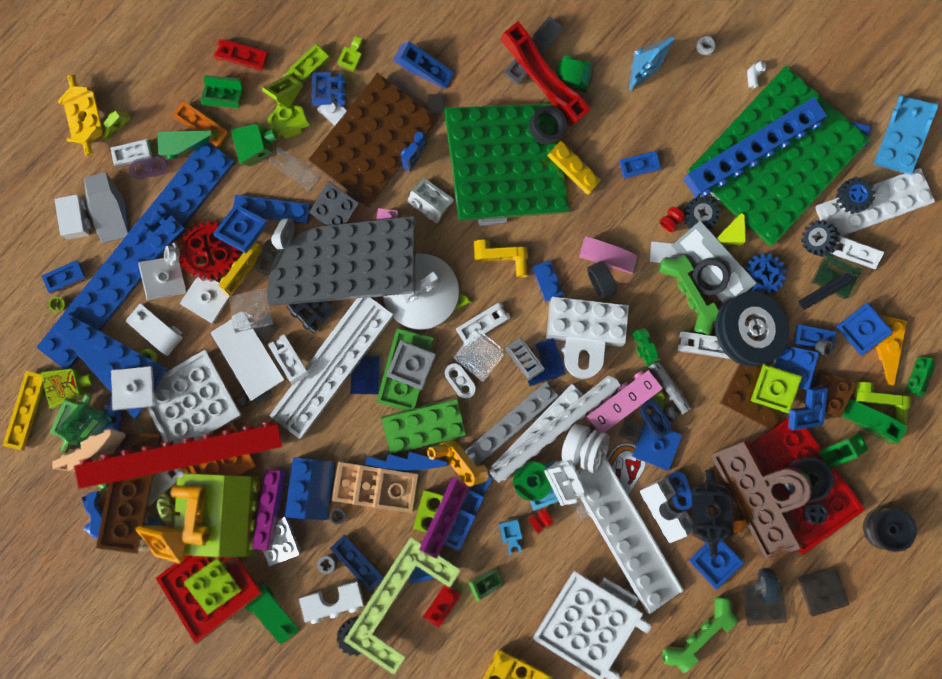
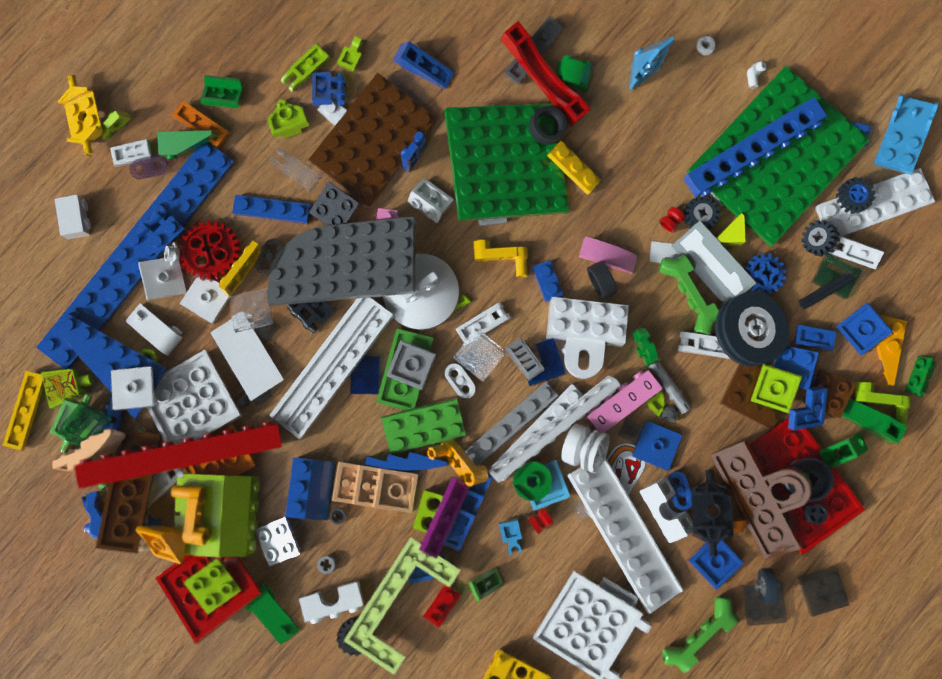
blue plate [41,260,86,294] -> none
lime hinge [48,297,66,312] -> none
light grey piece [84,172,129,243] -> none
yellowish green gear [157,493,176,525] -> none
red plate [213,39,268,72] -> none
blue plate [213,204,268,254] -> none
green torso [231,124,278,167] -> none
magenta plate [252,470,285,551] -> none
lime slope [262,75,303,109] -> none
white plate [268,334,309,385] -> none
white plate [271,218,295,249] -> none
dark blue plate [330,534,385,592] -> none
clear smoke plate [428,94,447,115] -> none
white hinge [544,459,588,506] -> none
blue plate [619,151,661,179] -> none
dark blue plate [640,400,671,438] -> none
black tyre [692,258,730,295] -> none
dark grey hinge [815,340,833,356] -> none
black wheel [863,507,917,552] -> none

